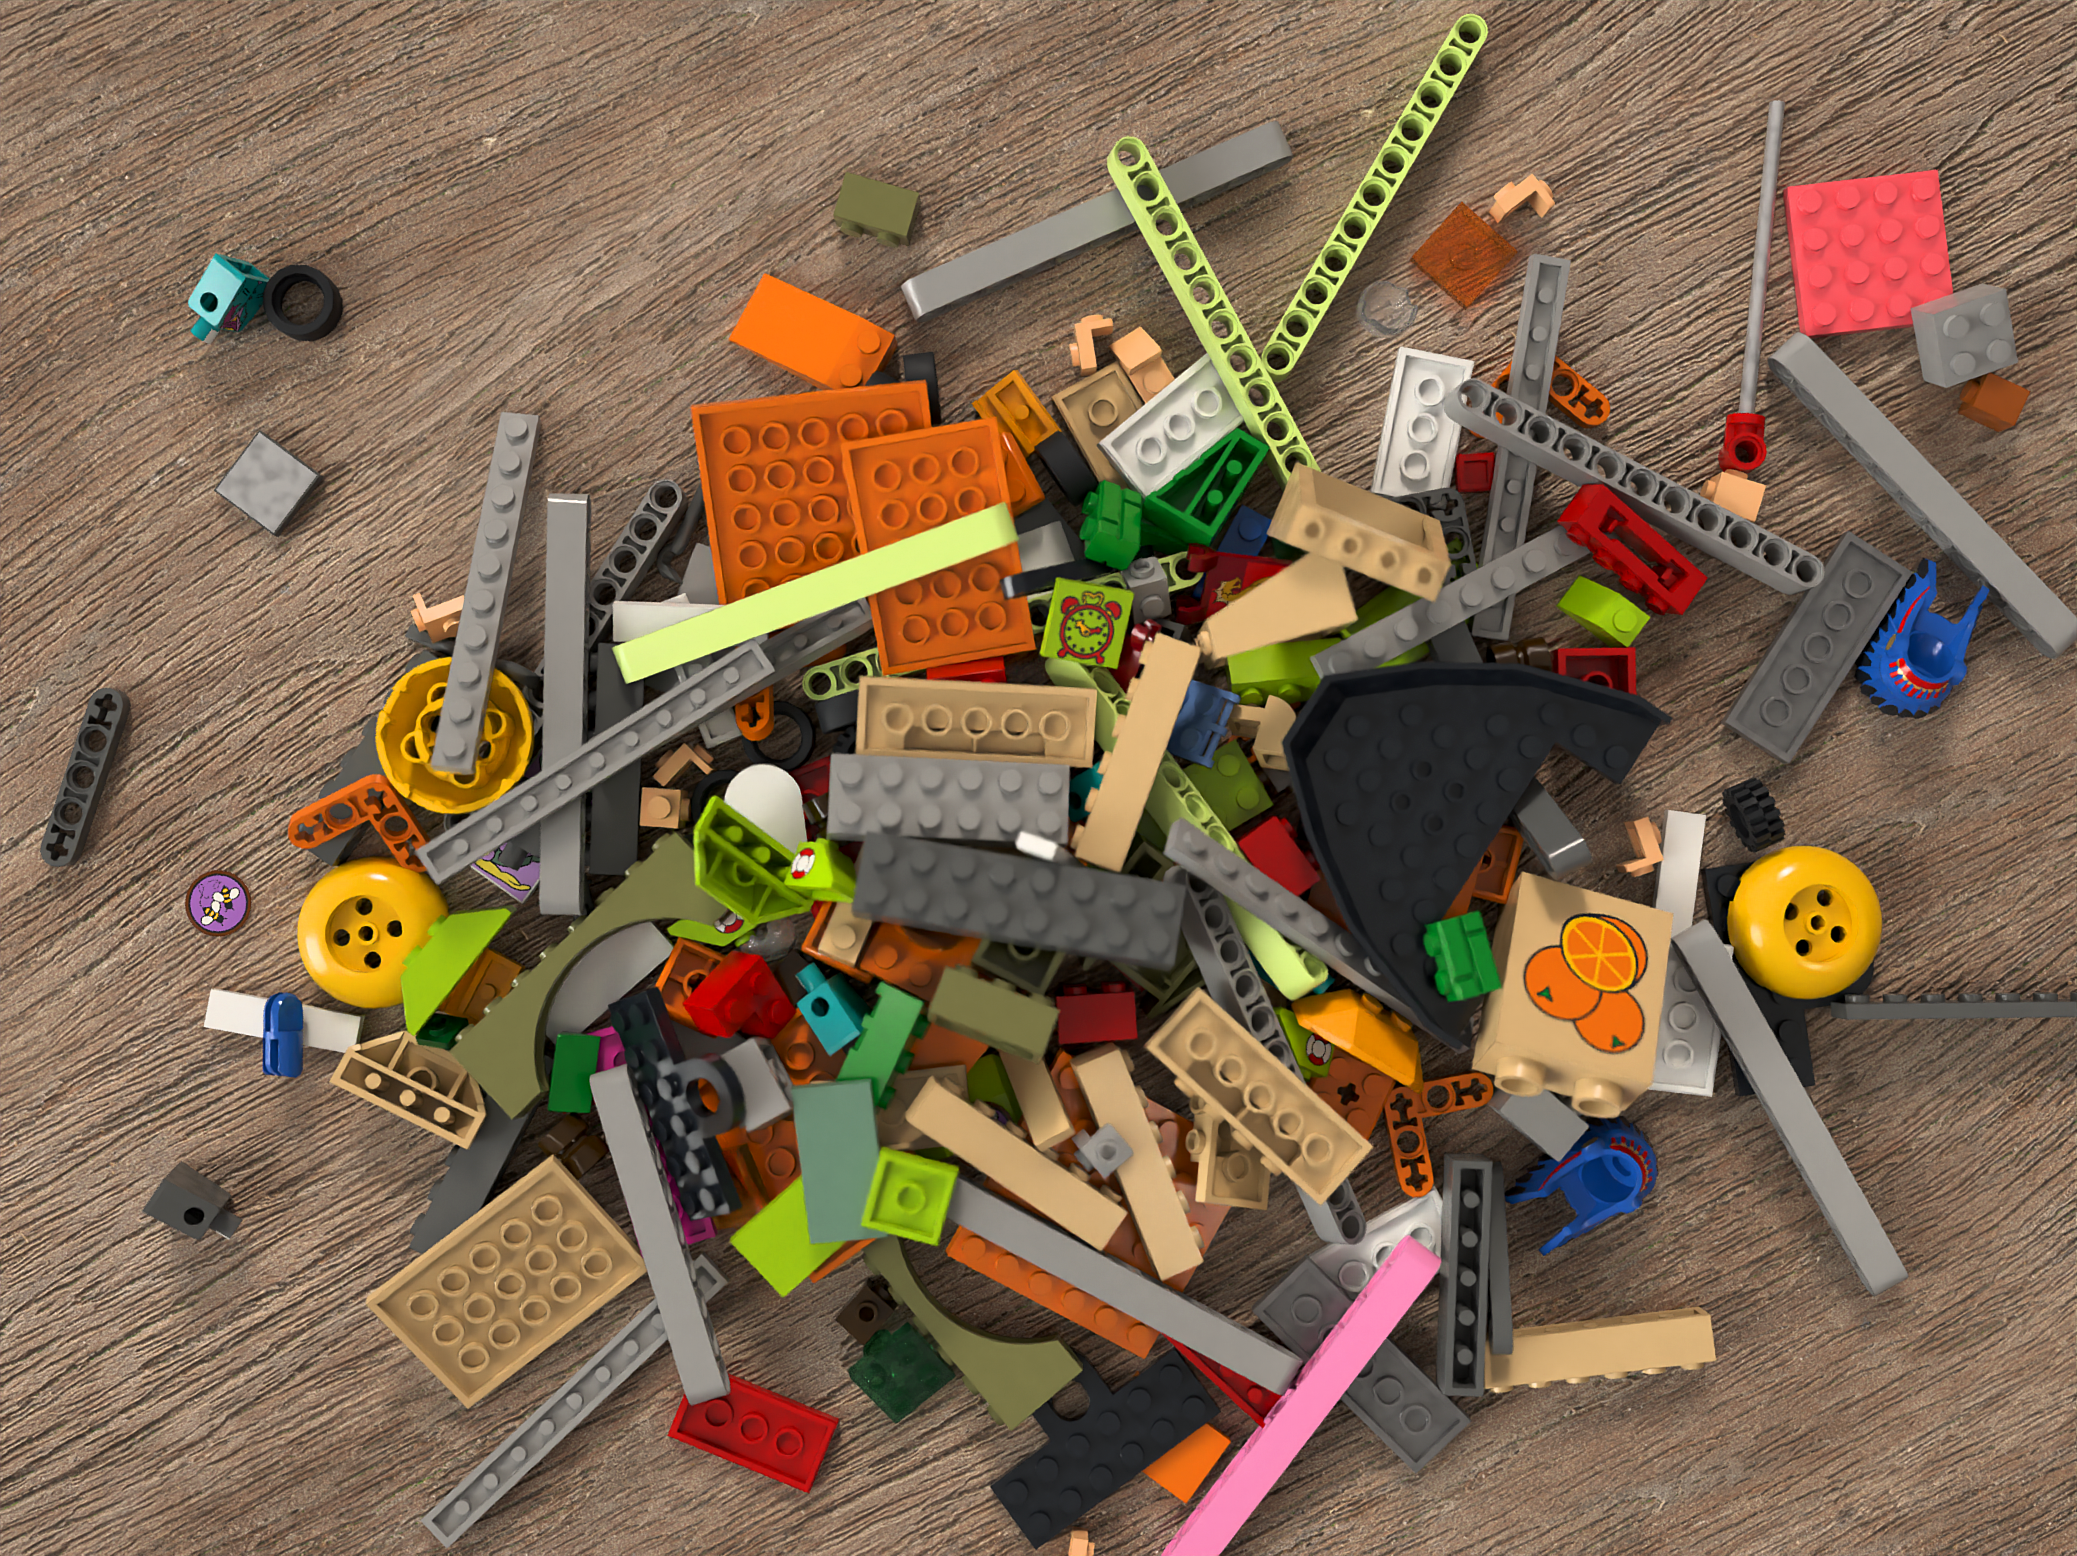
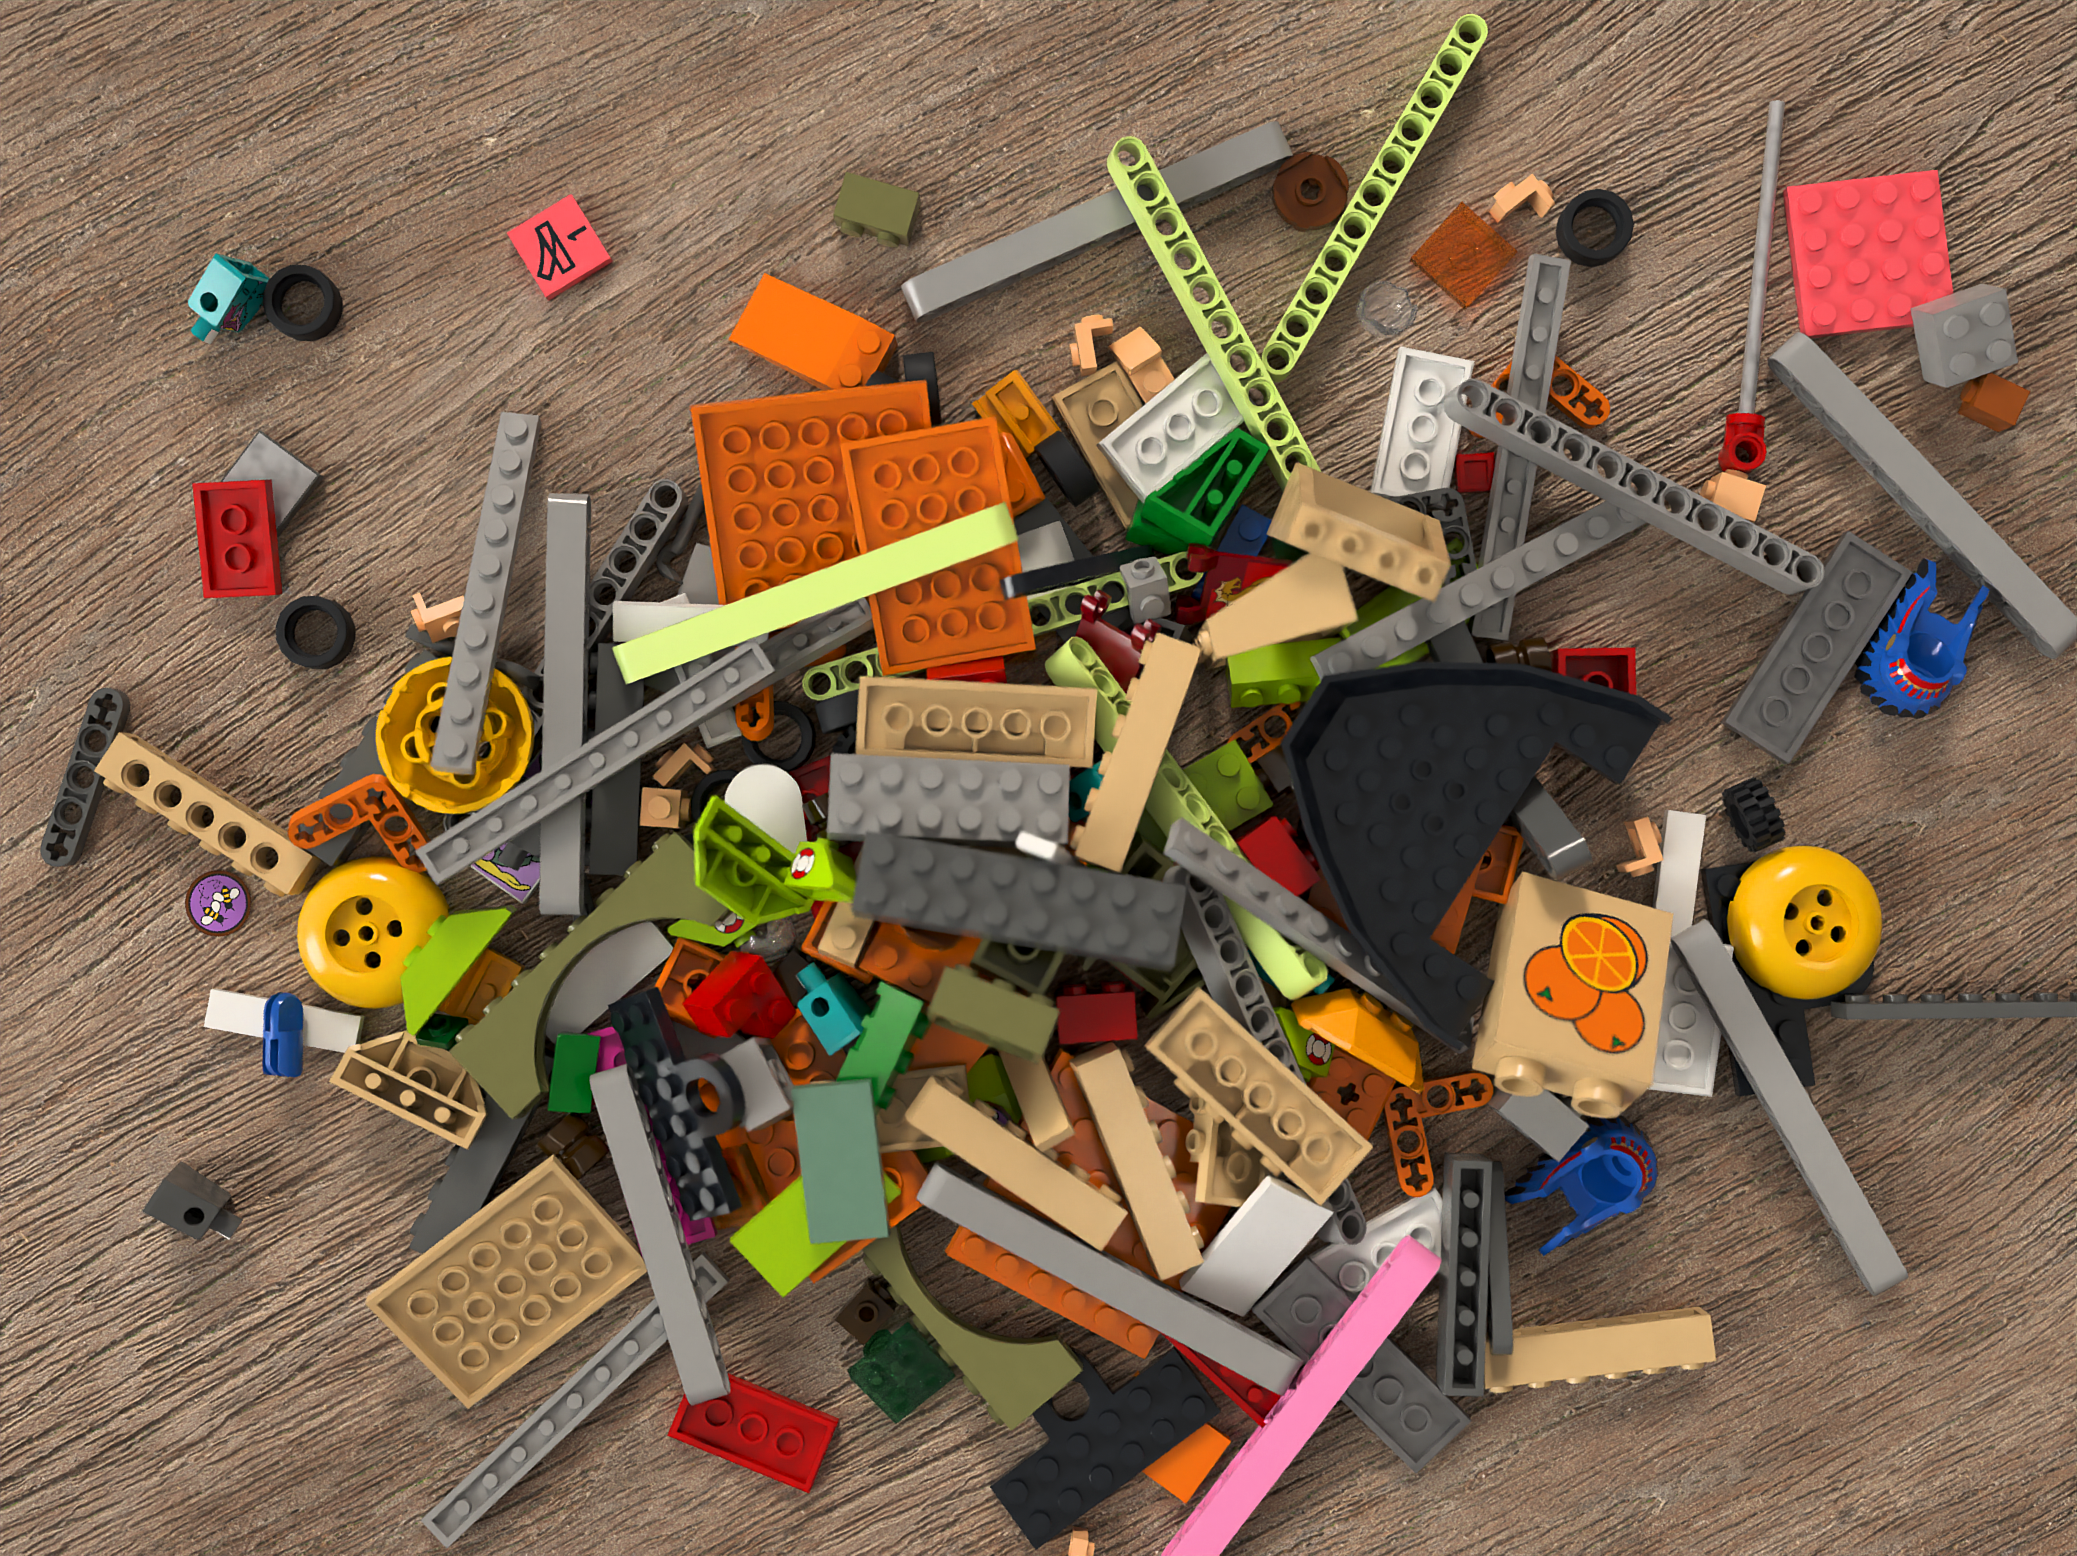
lime tile [860,1147,959,1246] -> none
lime tile [1040,577,1134,669] -> none
light grey bracket [1072,1123,1133,1179] -> none
green brick [1080,480,1143,571] -> none
medium blue plate [1166,680,1241,769] -> none
tan brick [1227,695,1297,771] -> none
green brick [1423,911,1502,1002] -> none
lime slope [1556,575,1651,648] -> none
red brick [1557,484,1708,616] -> none
none -> tan brick [94,732,322,897]
none -> red plate [192,479,283,598]
none -> black tyre [276,596,356,669]
none -> coral tile [507,194,613,300]
none -> white tile [1179,1174,1334,1317]
none -> reddish brown plate [1272,152,1349,232]
none -> black tyre [1556,189,1634,267]

